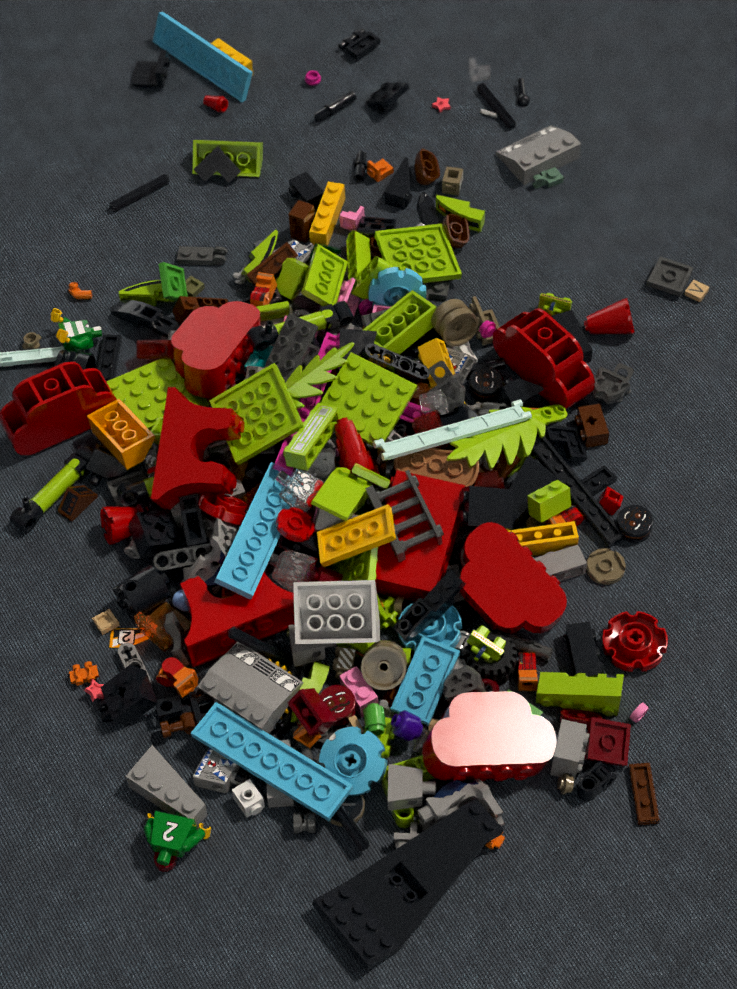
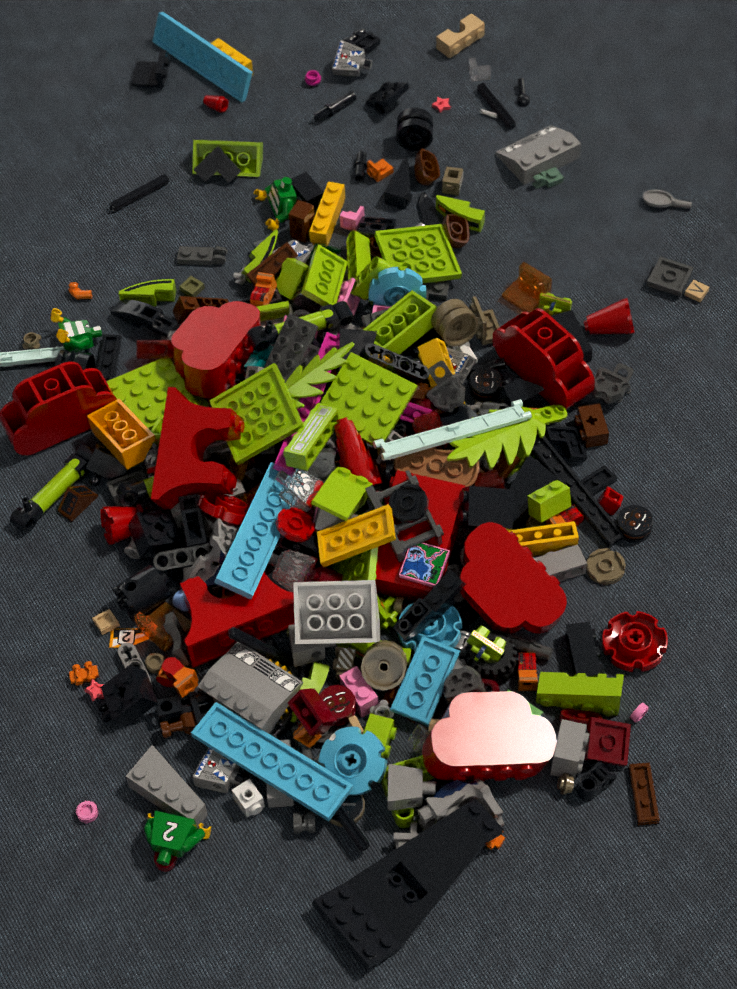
bright green tile [159,262,188,302] -> none
lime tile [352,463,390,489] -> none
dark pink plate [358,299,373,316] -> none
bright green brick [363,703,386,736] -> none
dark purple head [391,710,423,741] -> none
clear panel [419,389,449,415] -> none
dark pink plate [479,320,496,338] -> none
none -> bright pink tile [76,801,98,823]
none -> dark tan tile [145,653,165,674]
none -> green torso [253,177,297,231]
none -> torso [332,40,372,77]
none -> black tile [389,484,429,523]
none -> black wheel [396,108,433,151]
none -> tile [399,543,450,588]
none -> tan arch [436,13,485,58]
none -> clear orange bracket [502,262,552,313]
none -> light grey piece [643,190,692,209]

